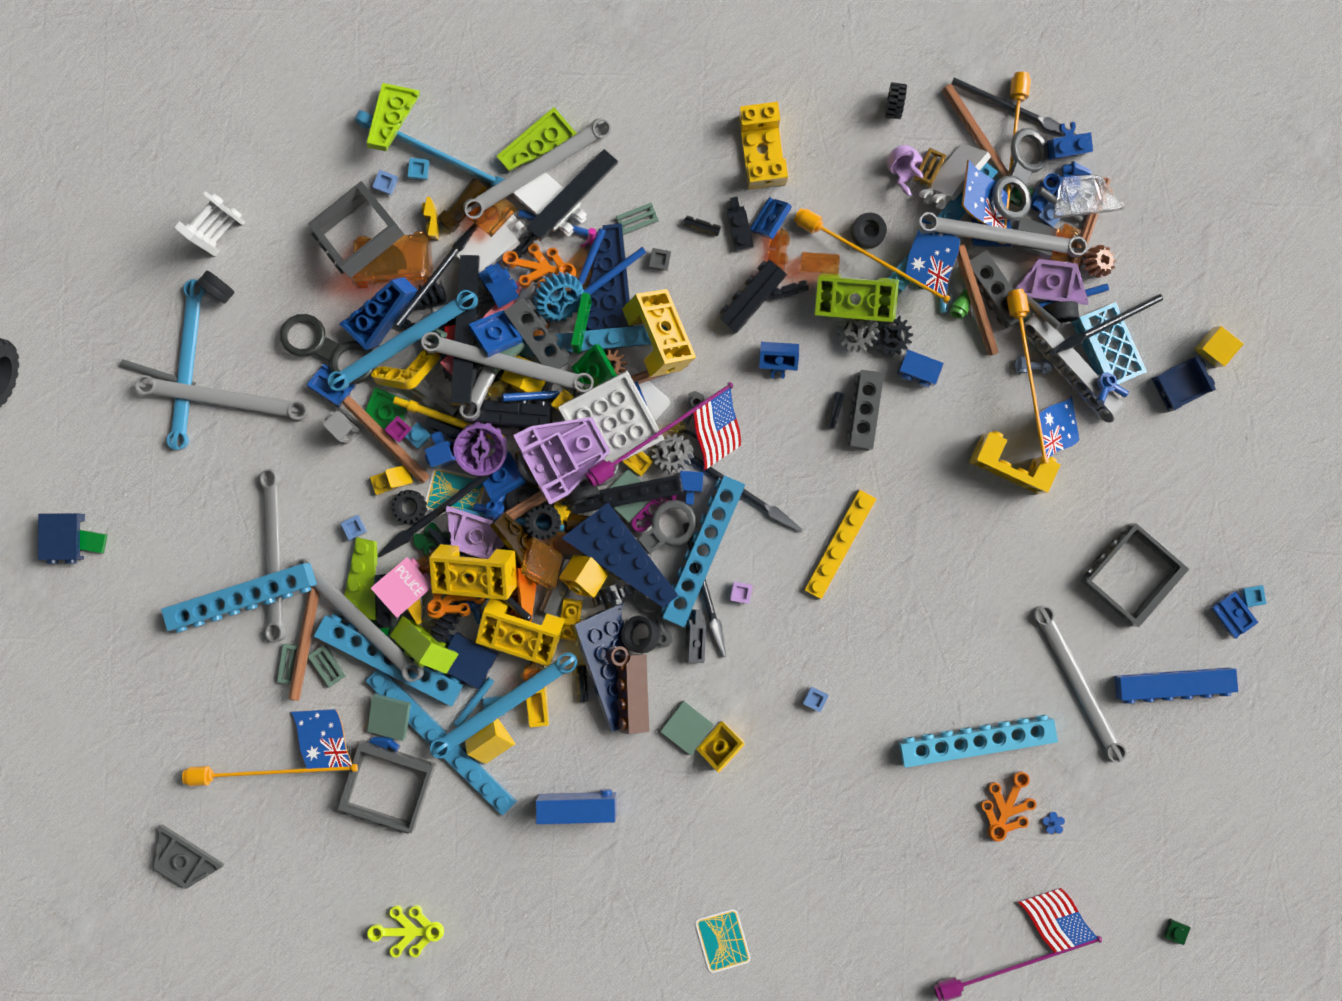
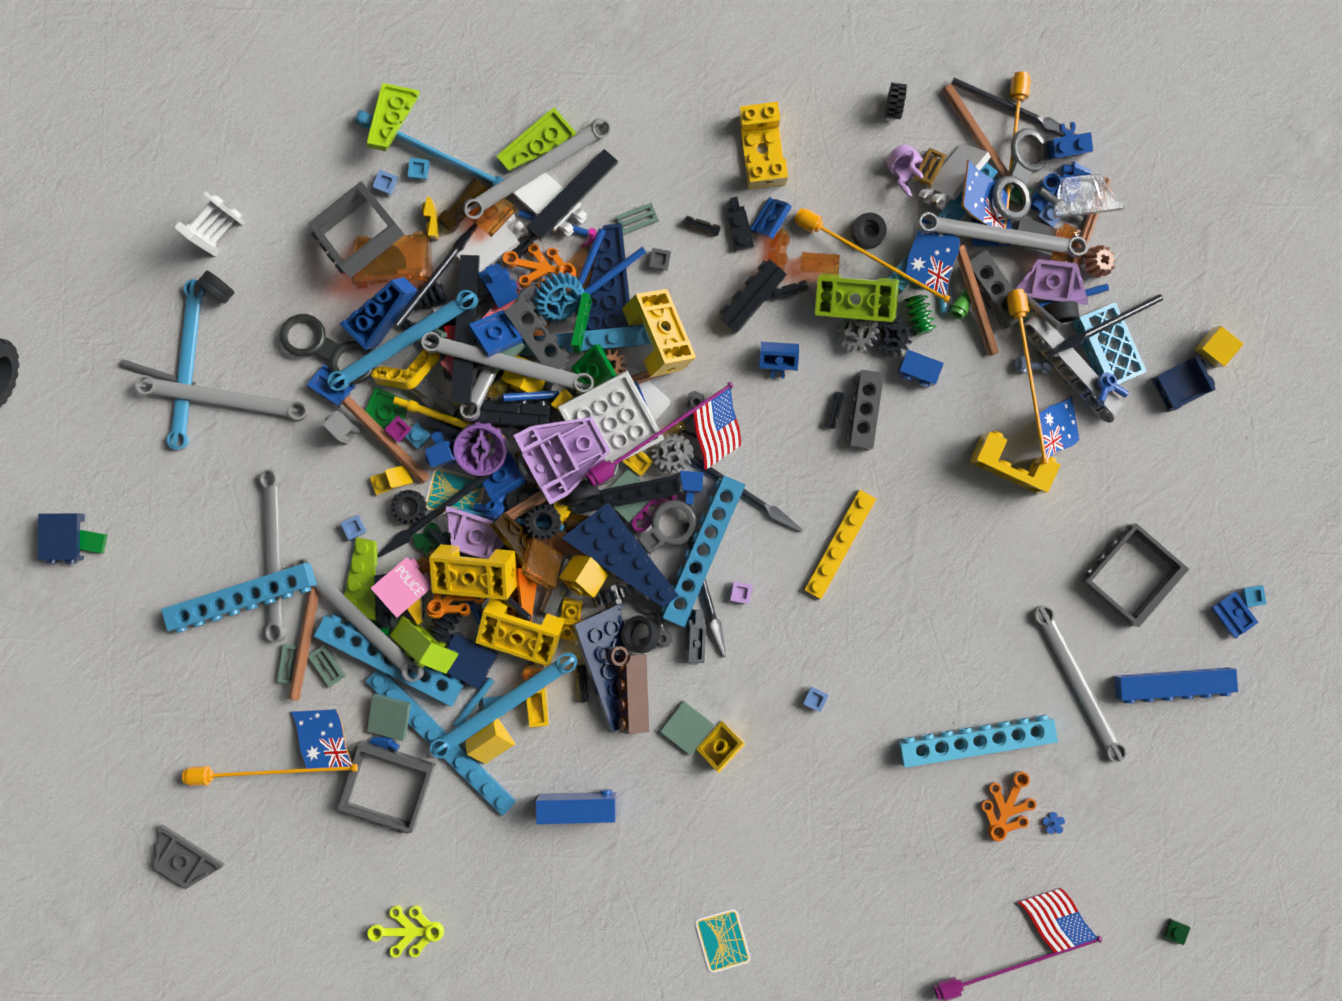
none -> green piece [904,294,937,337]

